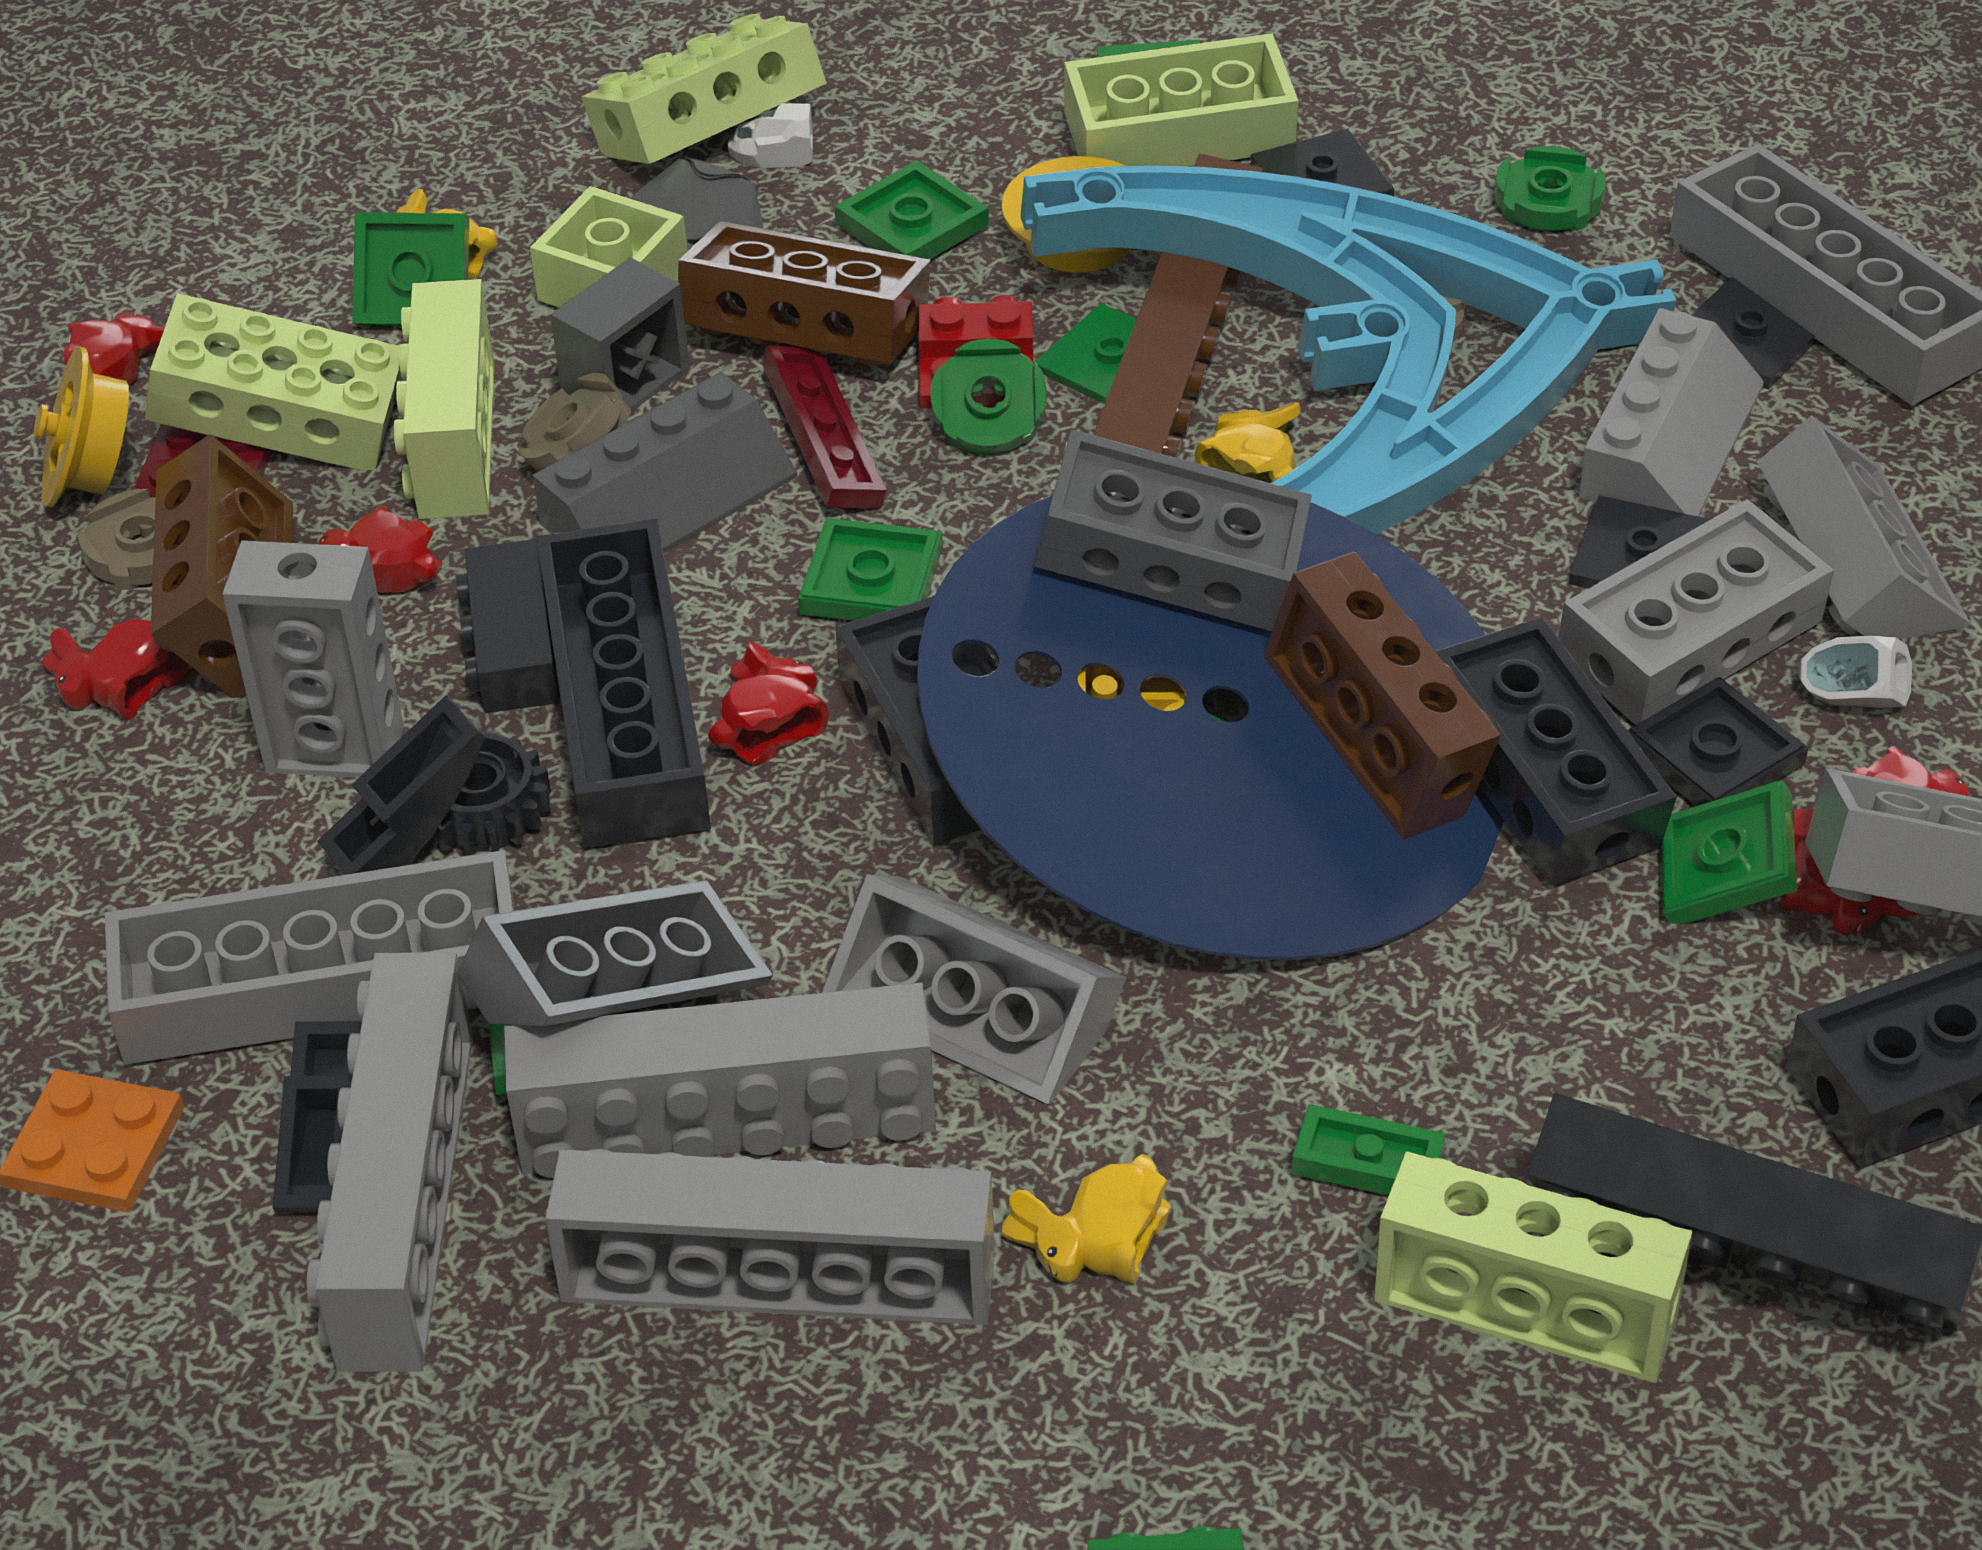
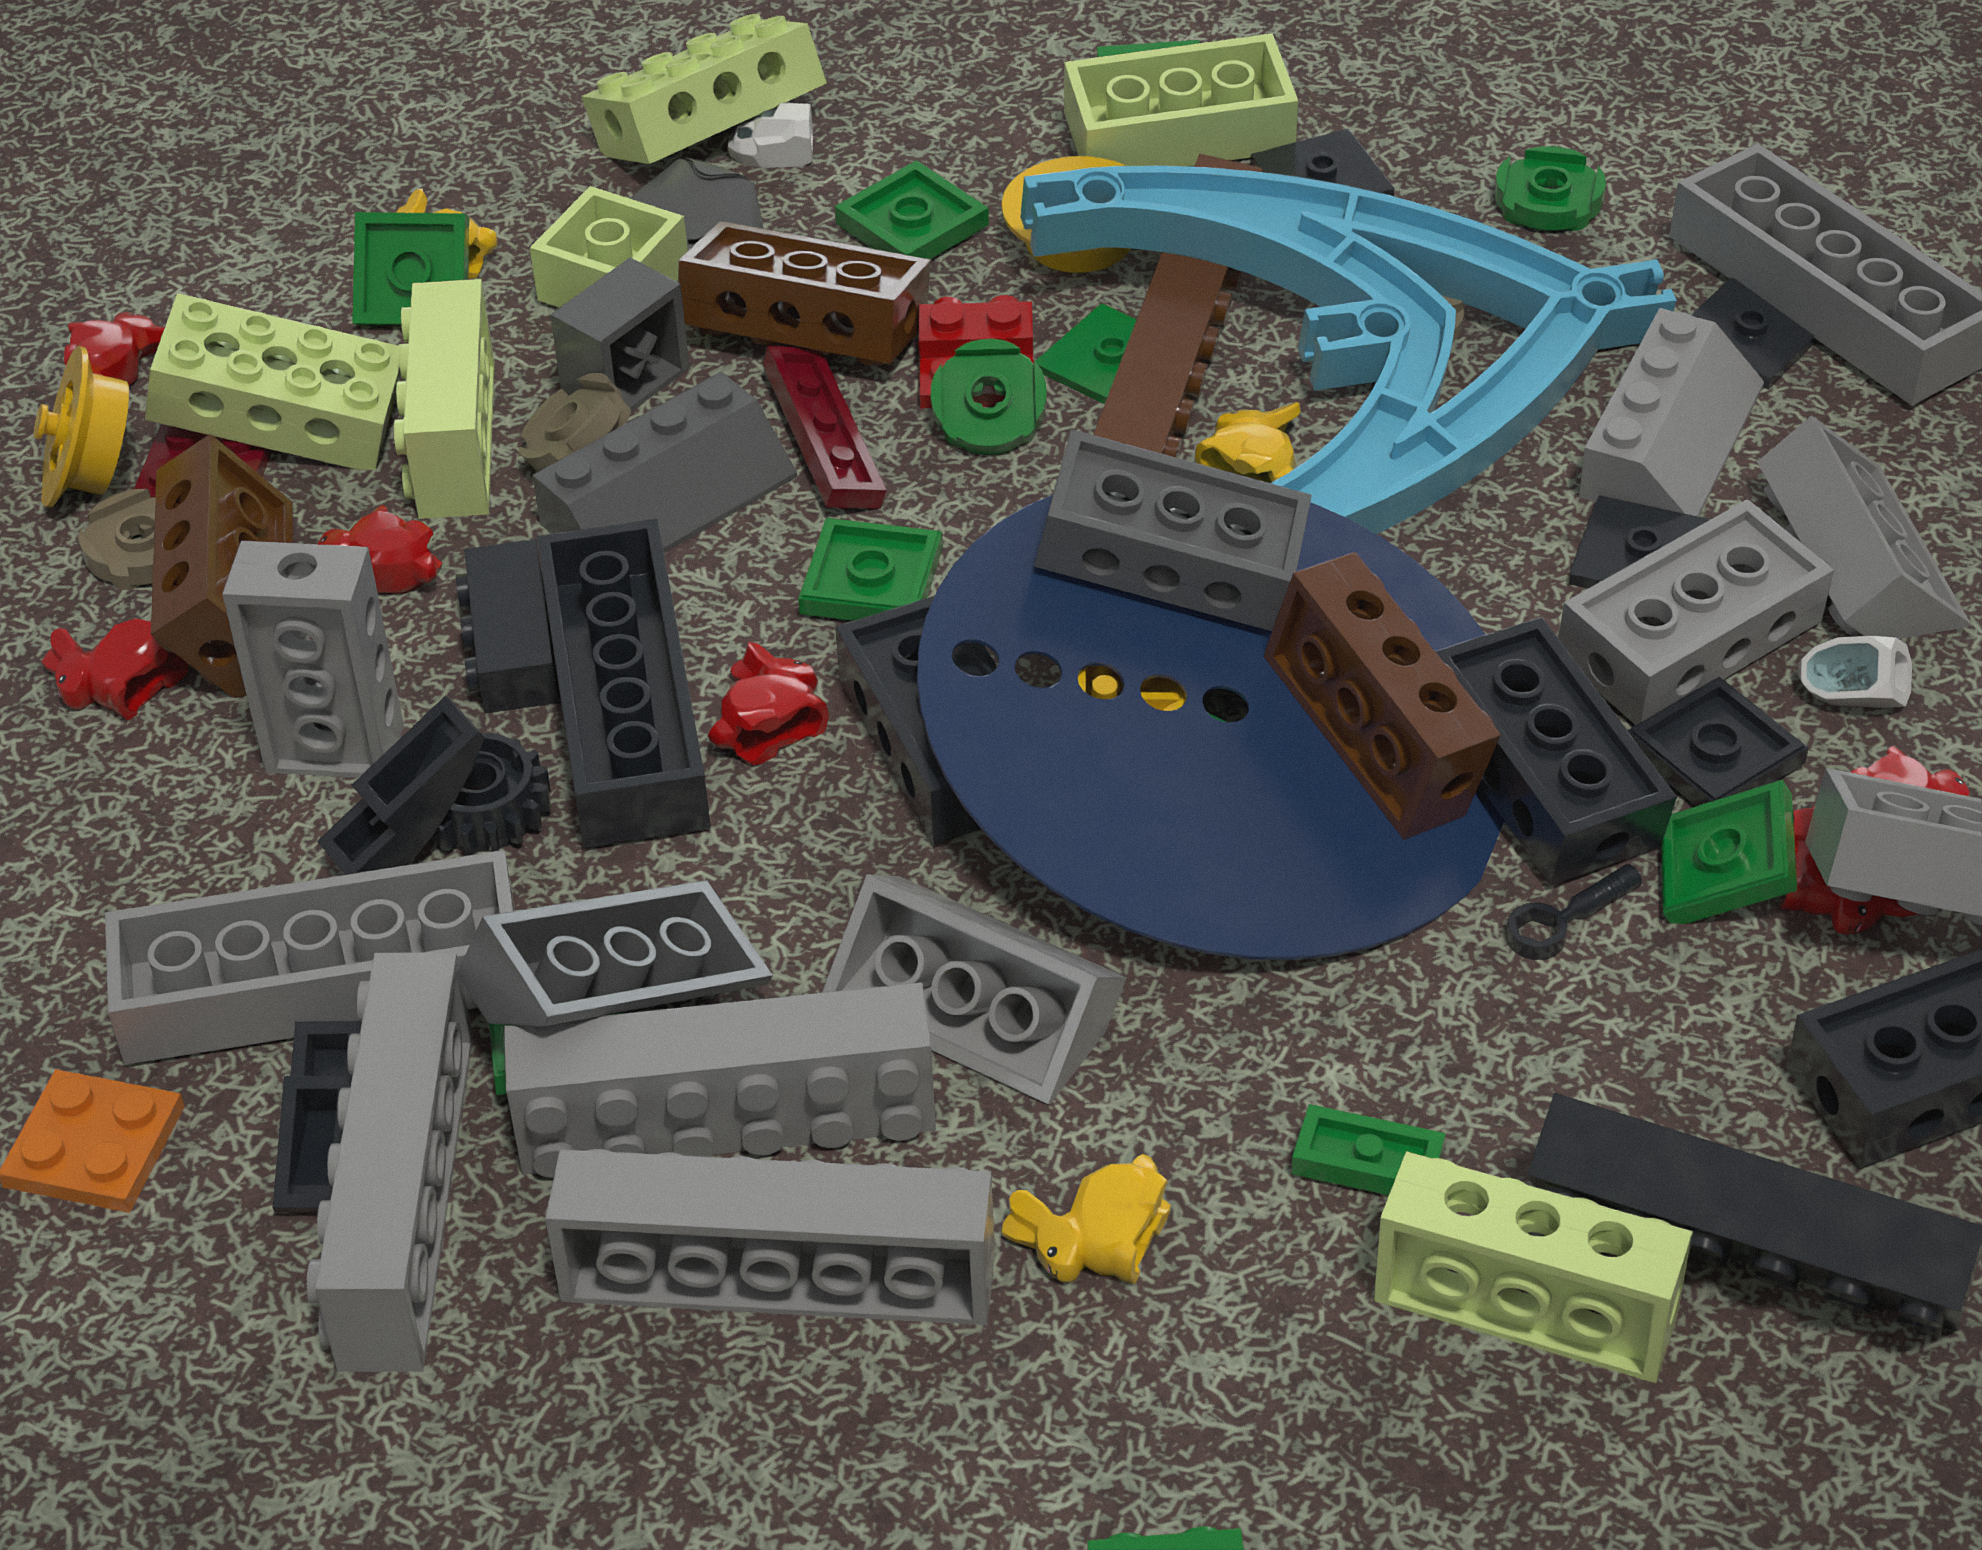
none -> black piece [1506,864,1642,960]

